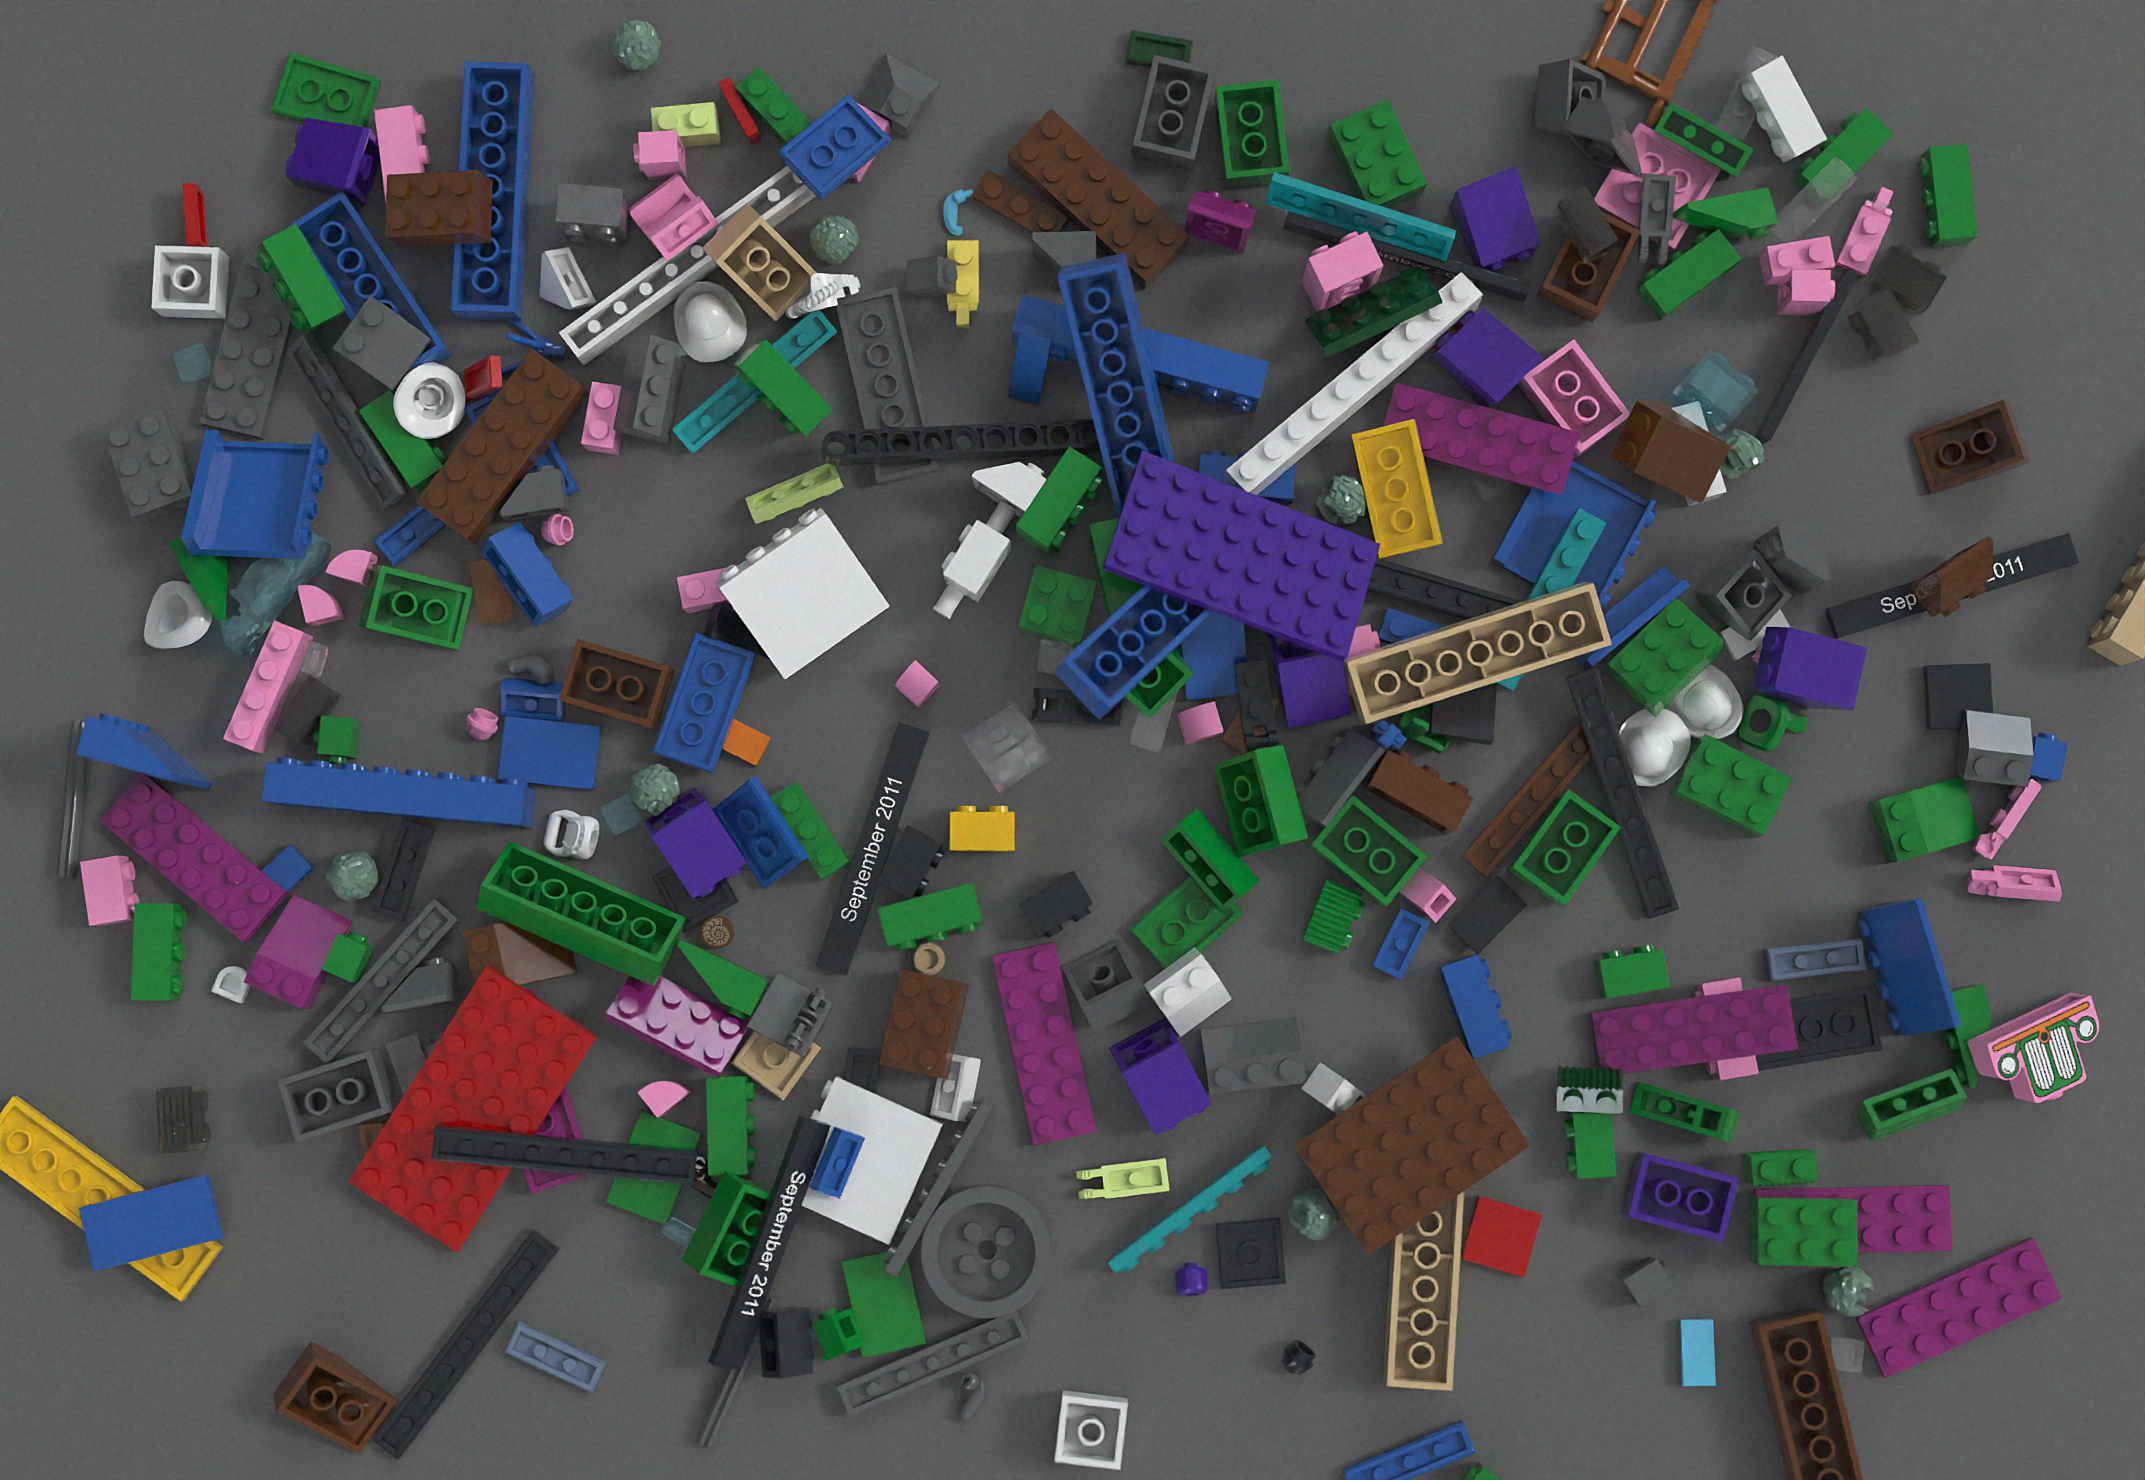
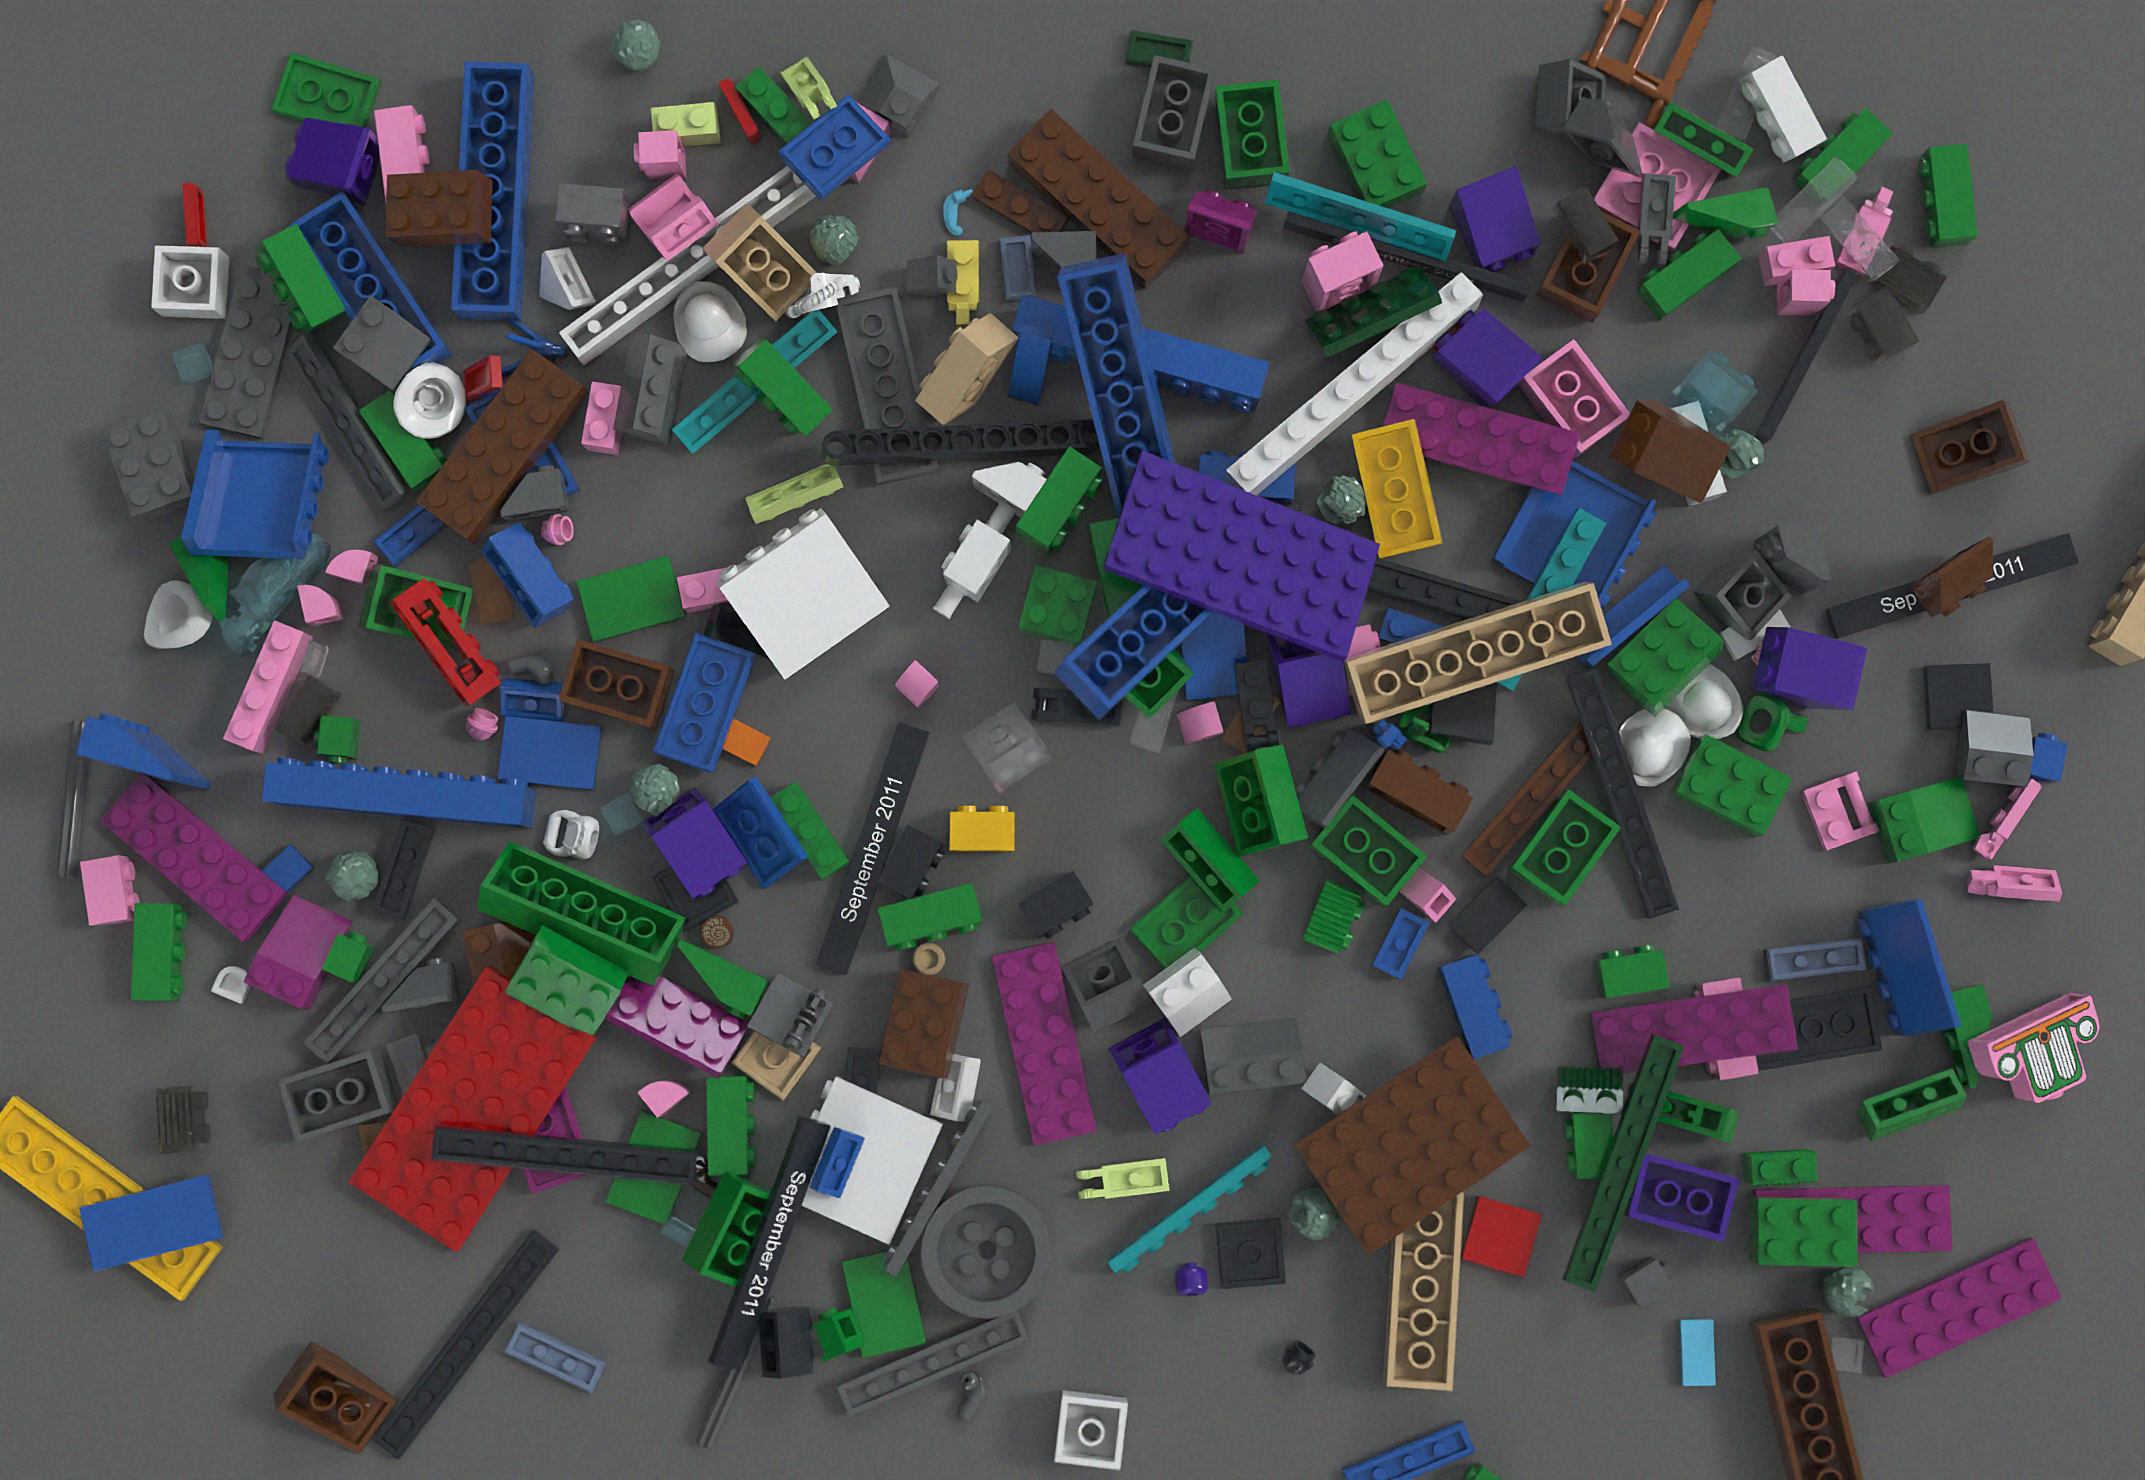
none -> red brick [389,578,501,706]
none -> green brick [505,925,629,1036]
none -> green tile [576,555,686,643]
none -> yellowish green hinge [780,57,837,119]
none -> tan brick [915,313,1019,426]
none -> sand blue tile [999,235,1037,302]
none -> dark green plate [1562,1033,1685,1292]
none -> bright pink plate [1801,771,1880,851]
none -> clear tile [1814,193,1899,281]

